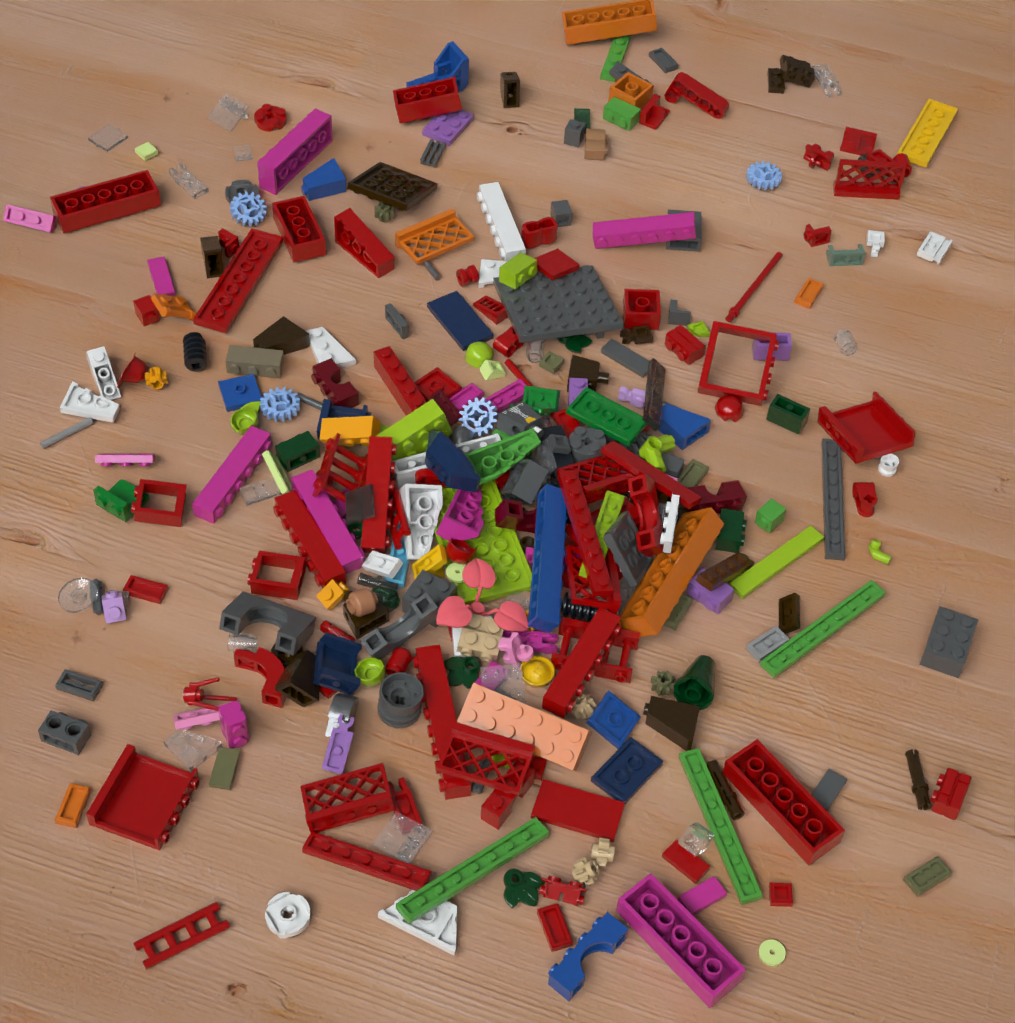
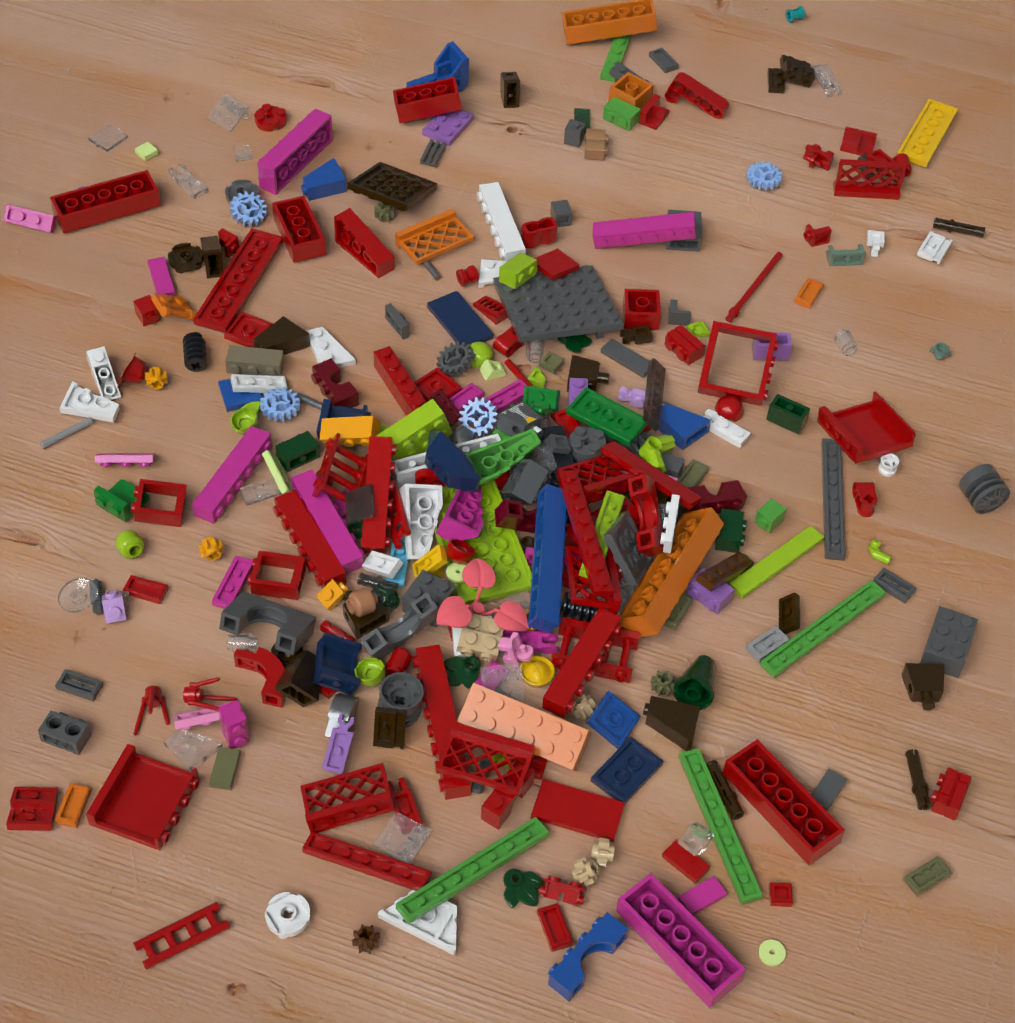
none -> red slope [6,787,58,831]
none -> lime head [115,530,145,559]
none -> red plant [133,686,170,736]
none -> dark brown plate [168,243,203,274]
none -> light orange gear [199,537,224,561]
none -> dark pink plate [212,555,253,609]
none -> red tile [224,312,273,347]
none -> white tile [230,374,288,393]
none -> reddish brown gear [352,924,380,954]
none -> dark brown plate [373,707,407,750]
none -> dark grey gear [436,341,475,378]
none -> lime tile [528,367,546,388]
none -> white hinge [703,409,751,448]
none -> teal bush [785,6,805,23]
none -> dark grey tile [873,568,917,604]
none -> dark brown torso [901,663,944,710]
none -> sand green plate [930,343,951,360]
none -> dark brown pin [933,217,985,238]
none -> dark grey wheel [959,464,1011,514]

